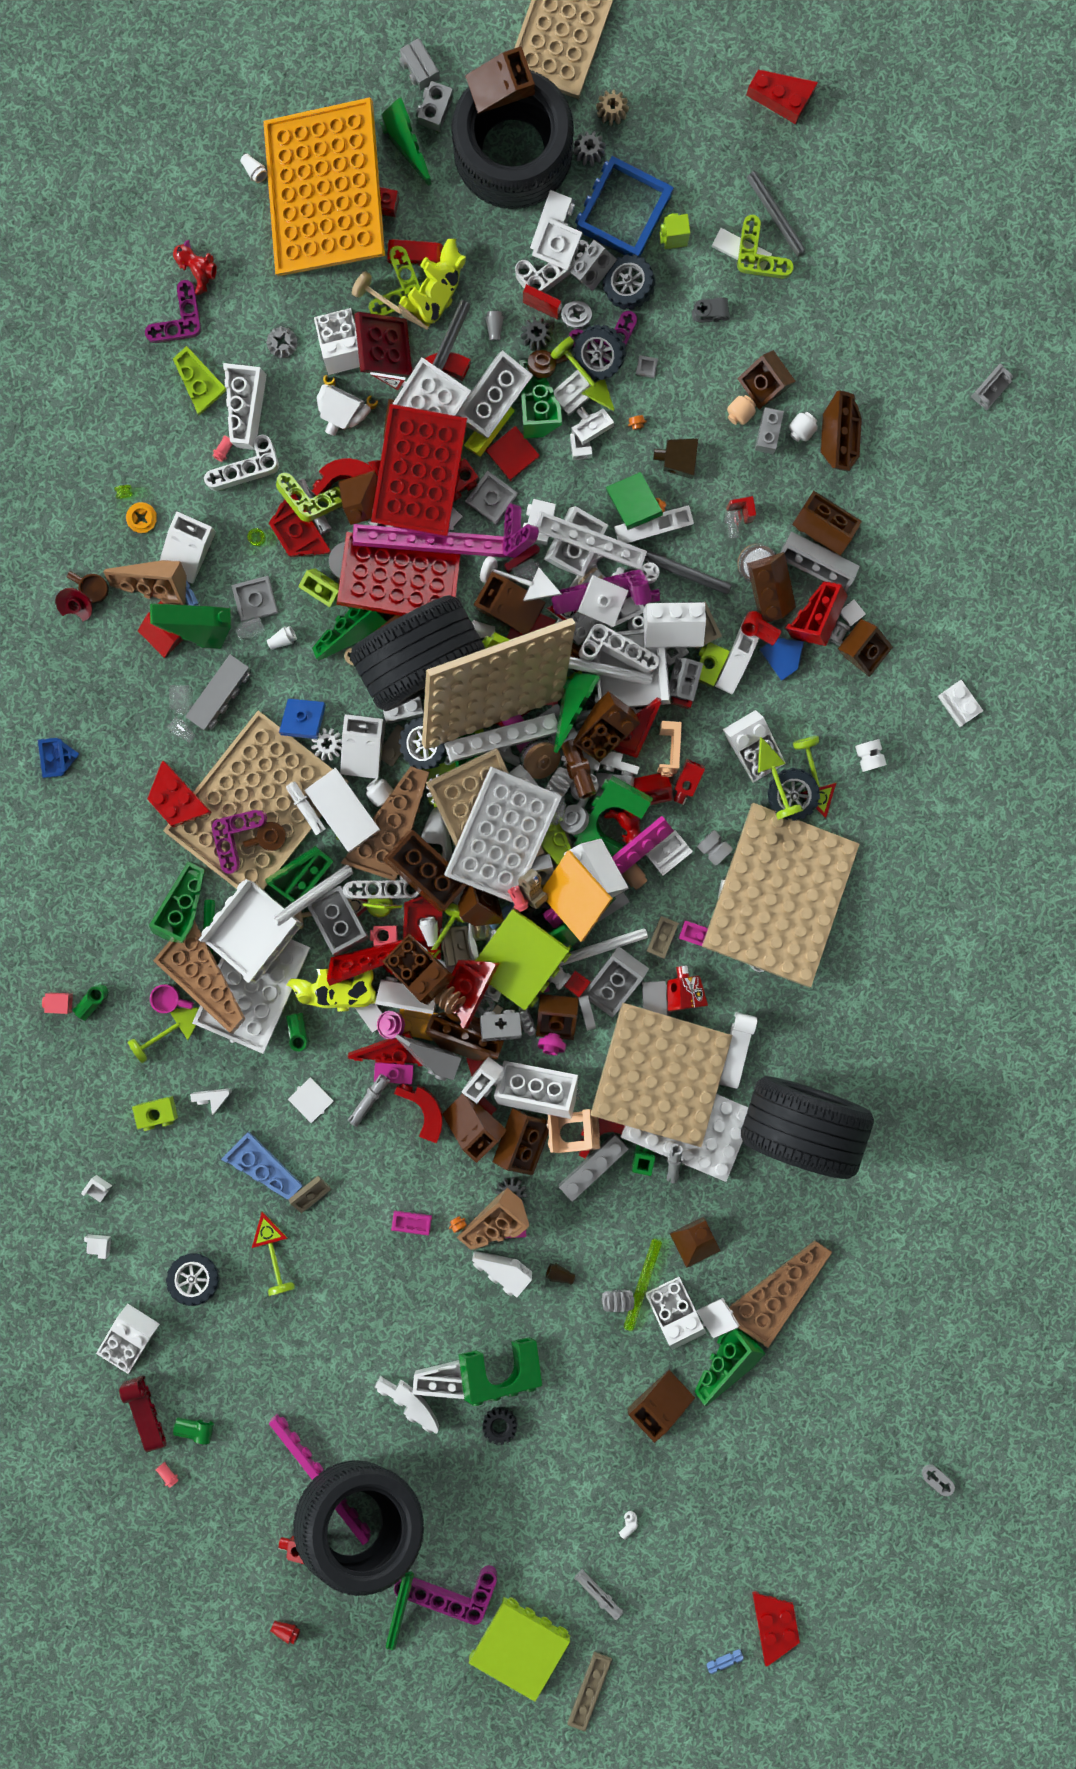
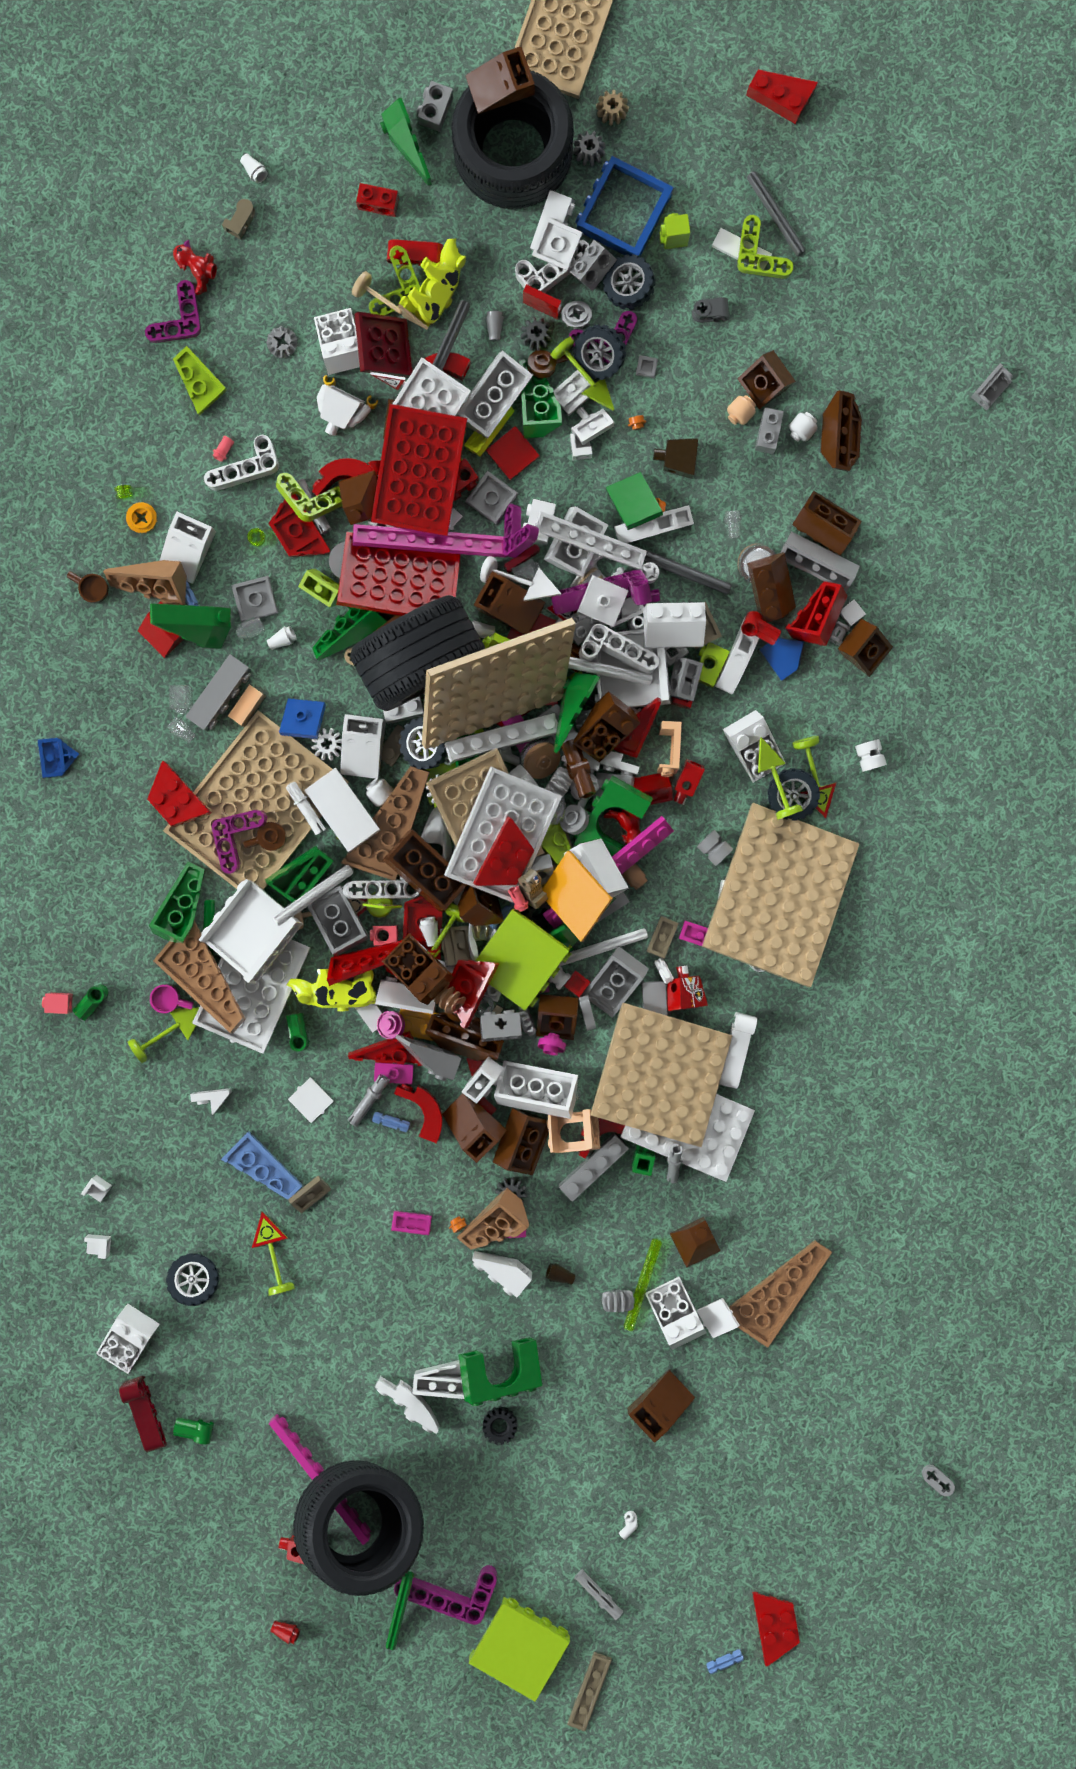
dark red dish [55,588,93,622] -> none
lime brick [132,1096,178,1131] -> none
coral pin [155,1462,178,1488] -> none
white wedge [223,363,267,450] -> none
light orange plate [263,97,385,276] -> none
light grey brick [399,38,440,90] -> none
white plate [646,830,693,876] -> none
green wedge [694,1327,765,1406] -> none
red panel [726,496,756,524] -> none
black tyre [741,1076,874,1179] -> none
white plate [938,680,983,727] -> none
none -> dark tan leg [222,199,255,240]
none -> light nougat panel [228,685,266,727]
none -> medium blue axle [372,1112,410,1132]
none -> red wing [473,816,535,886]
none -> white piece [654,958,674,984]

